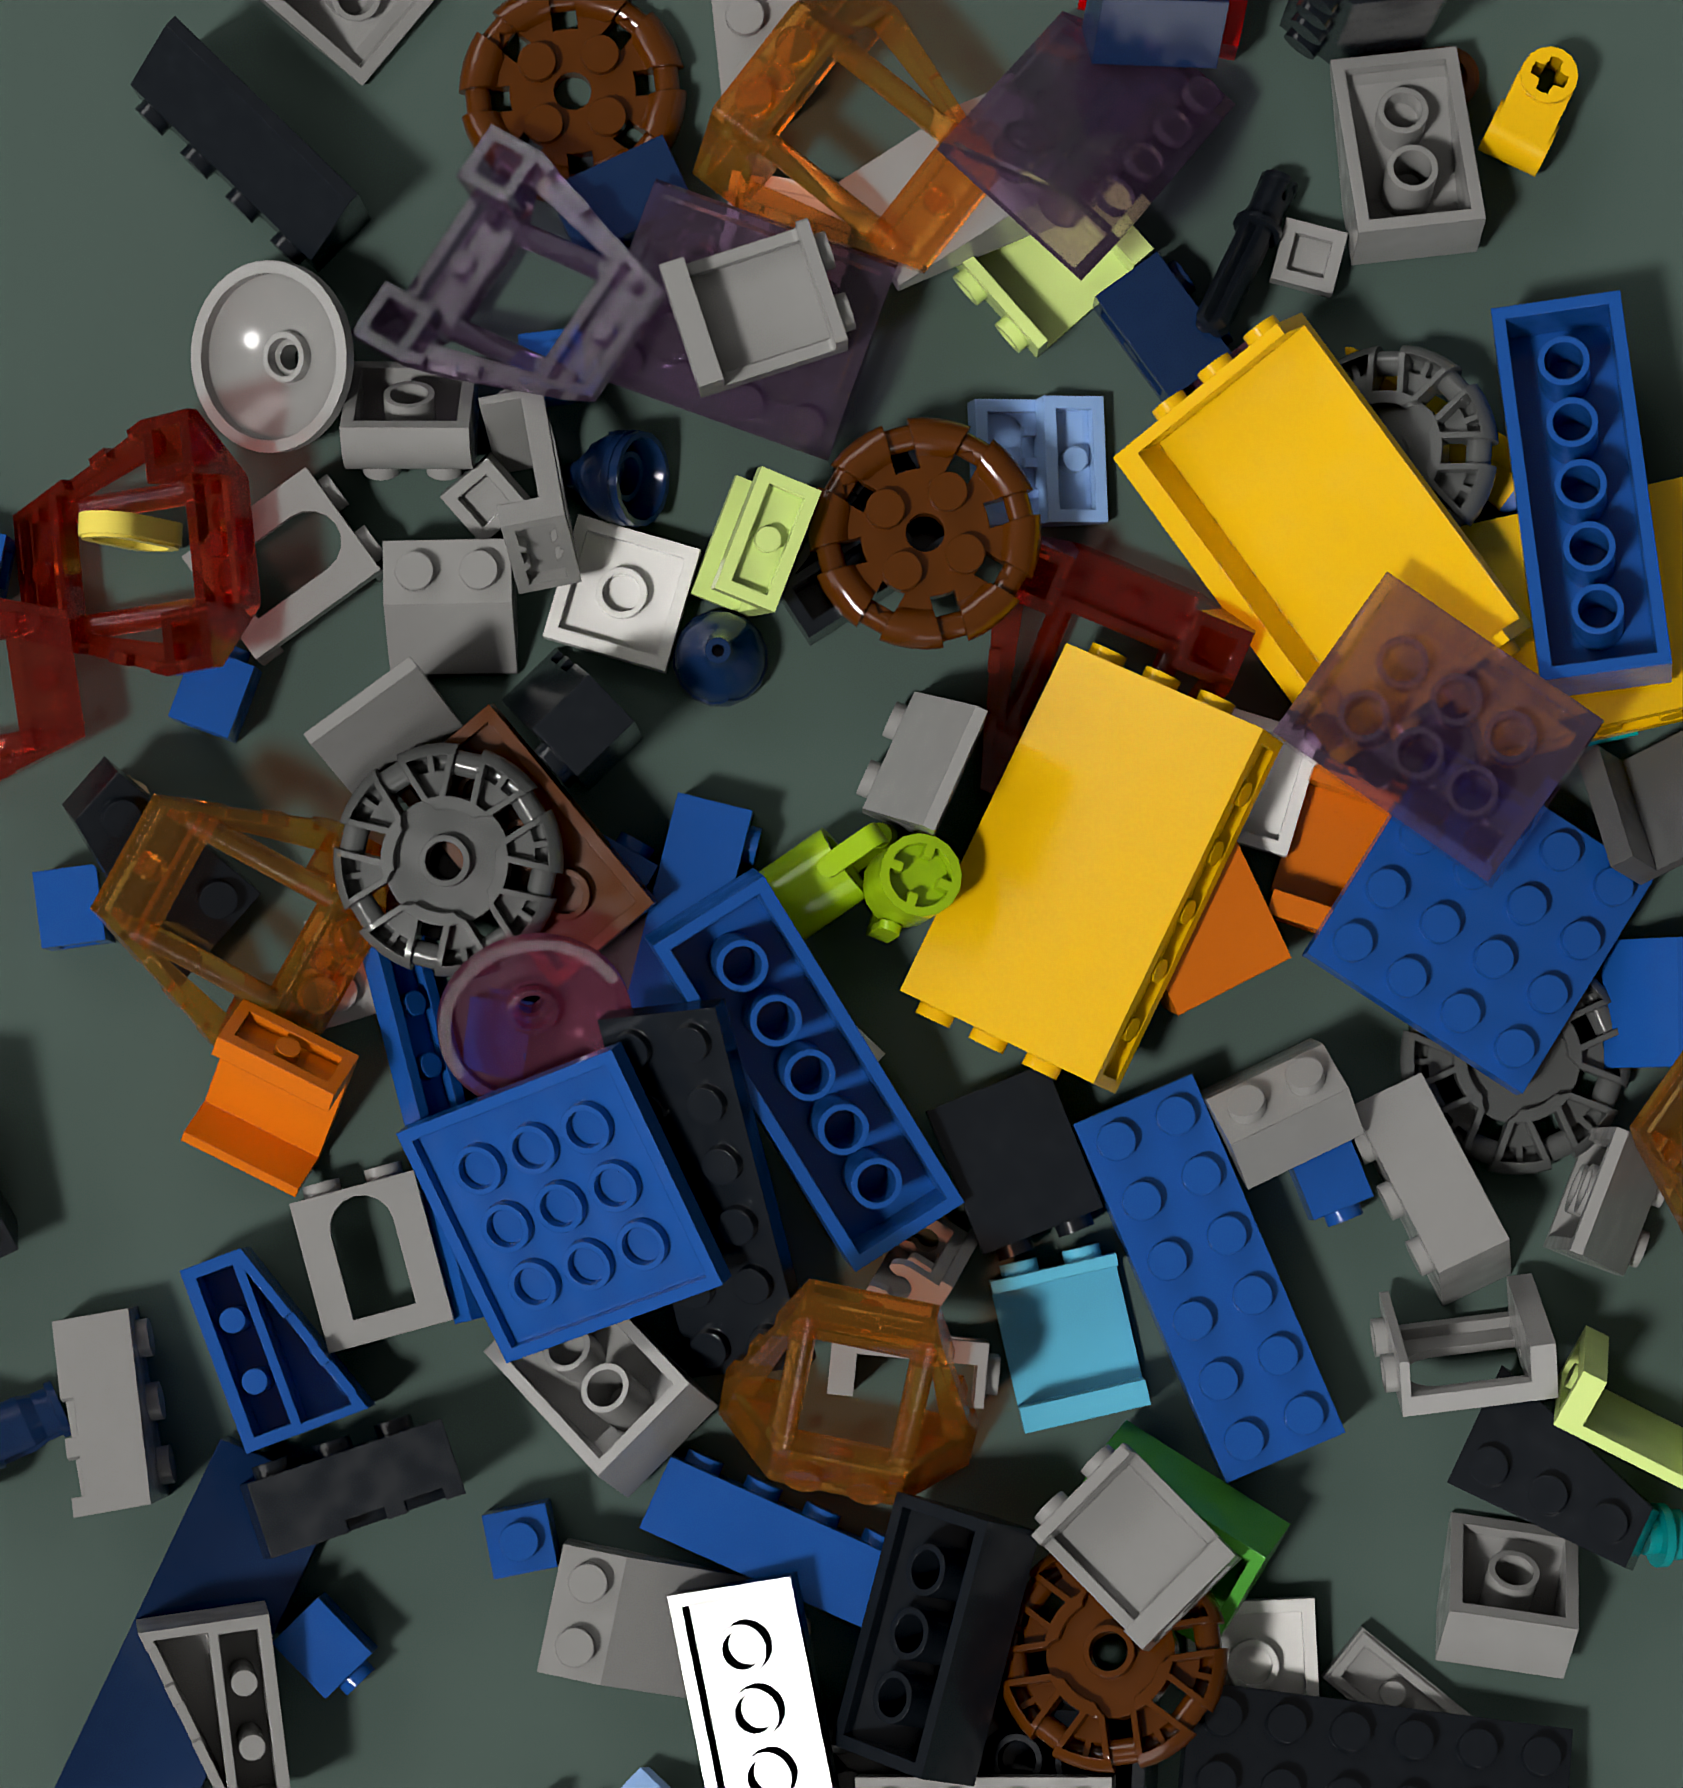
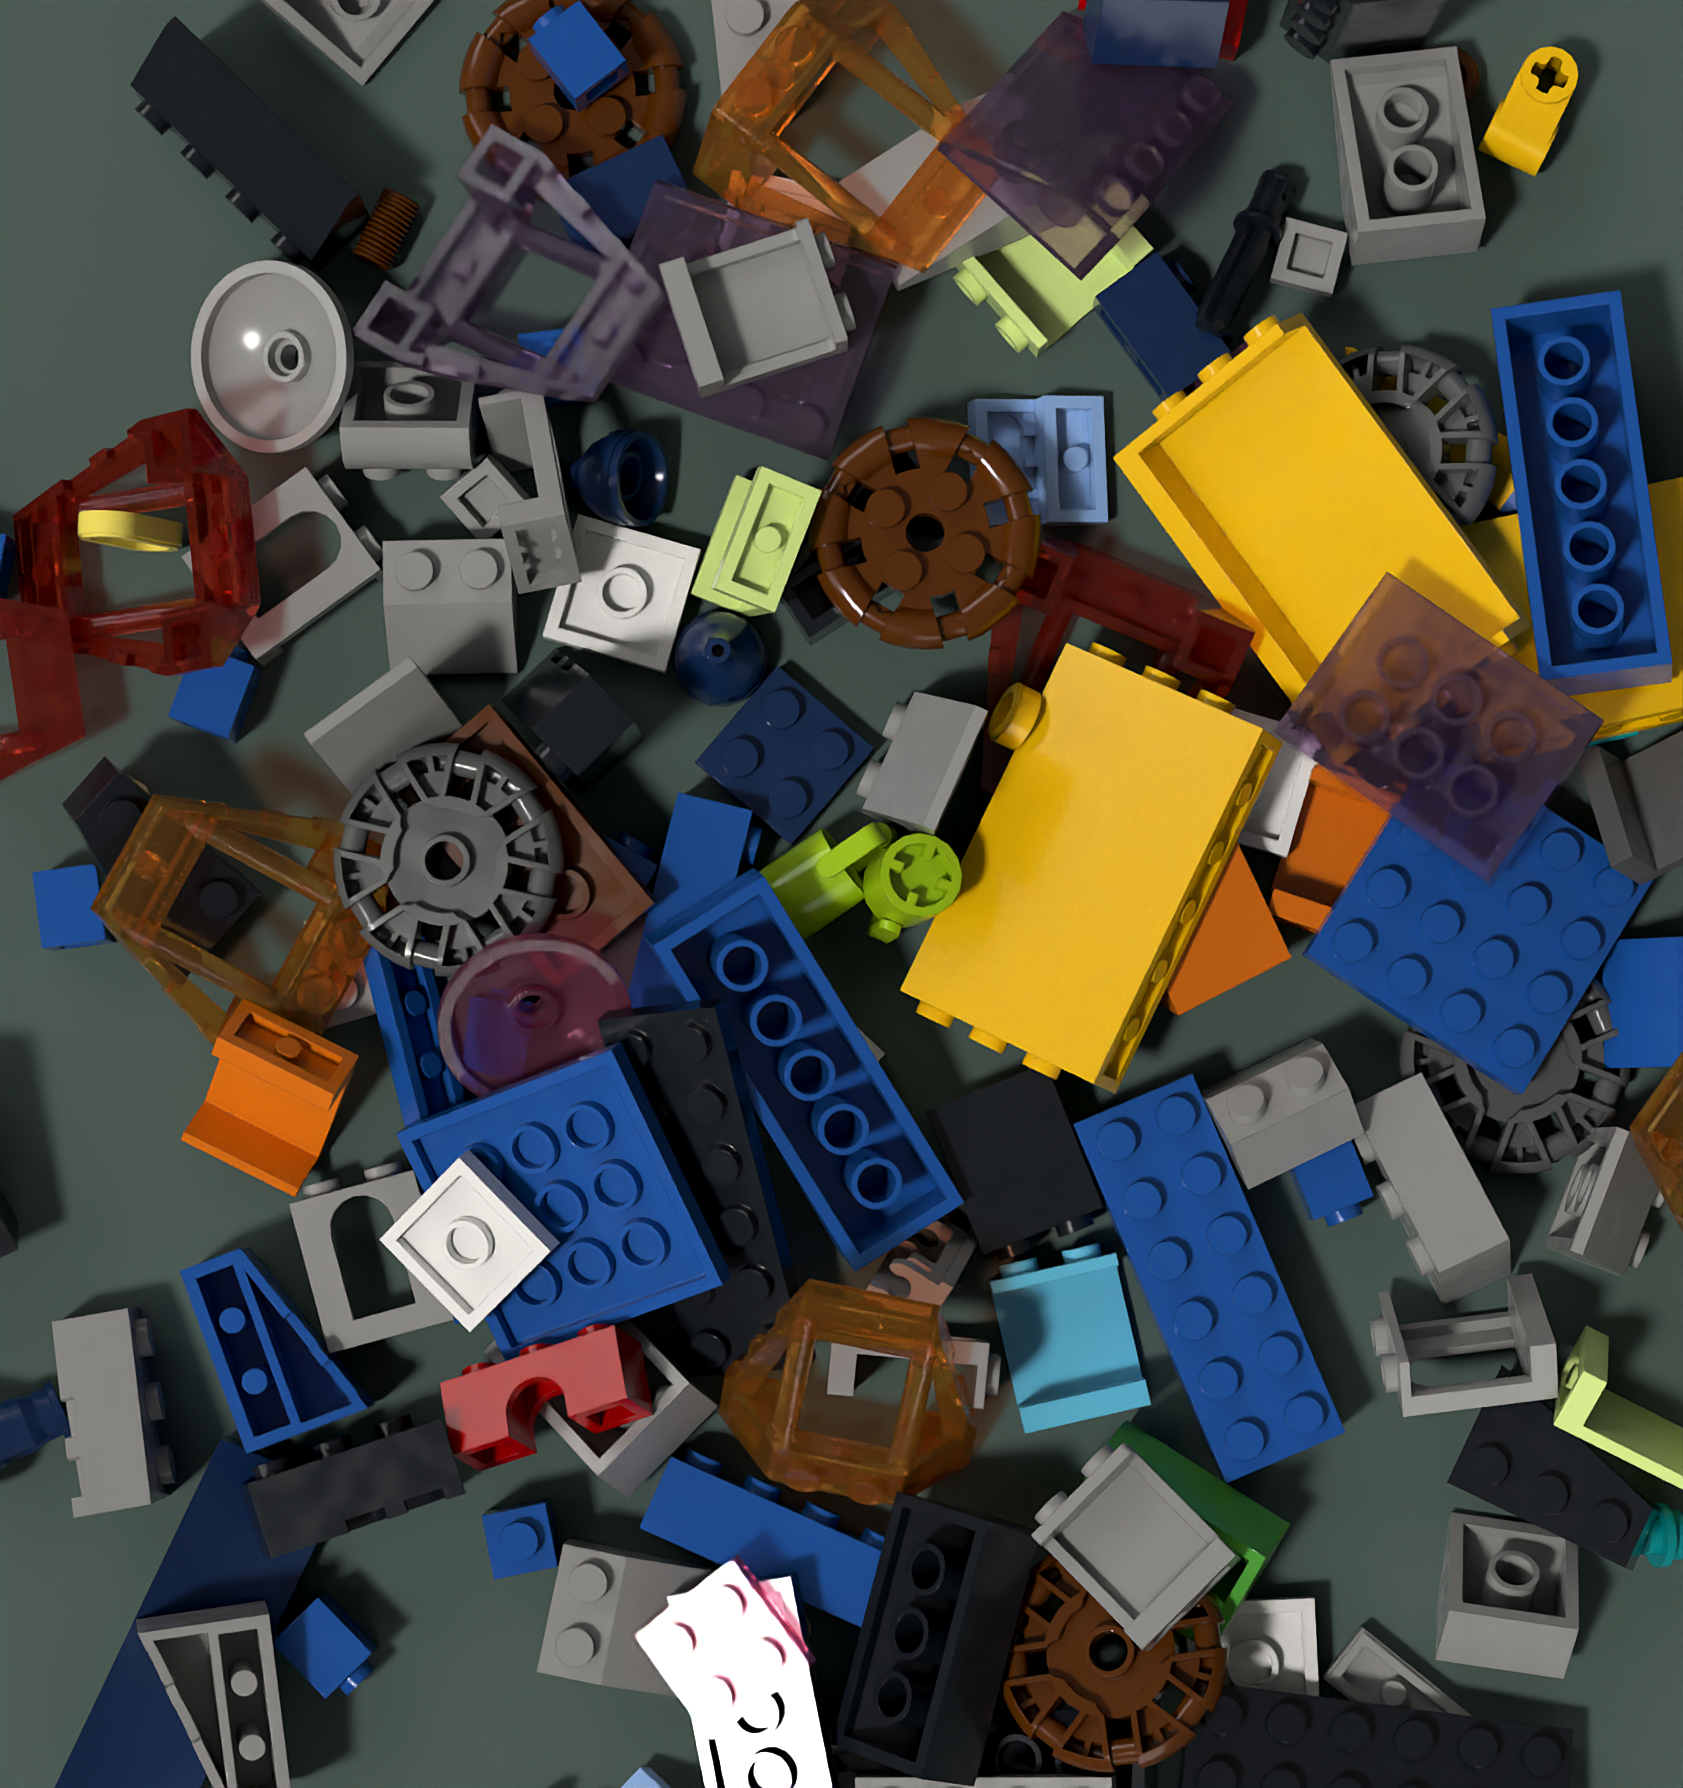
none -> reddish brown piece [352,188,420,271]
none -> white plate [379,1150,560,1332]
none -> arch [440,1324,654,1471]
none -> blue brick [528,0,629,113]
none -> plate [633,1555,816,1740]
none -> dark blue plate [695,666,874,846]
none -> yellow tile [989,682,1042,750]

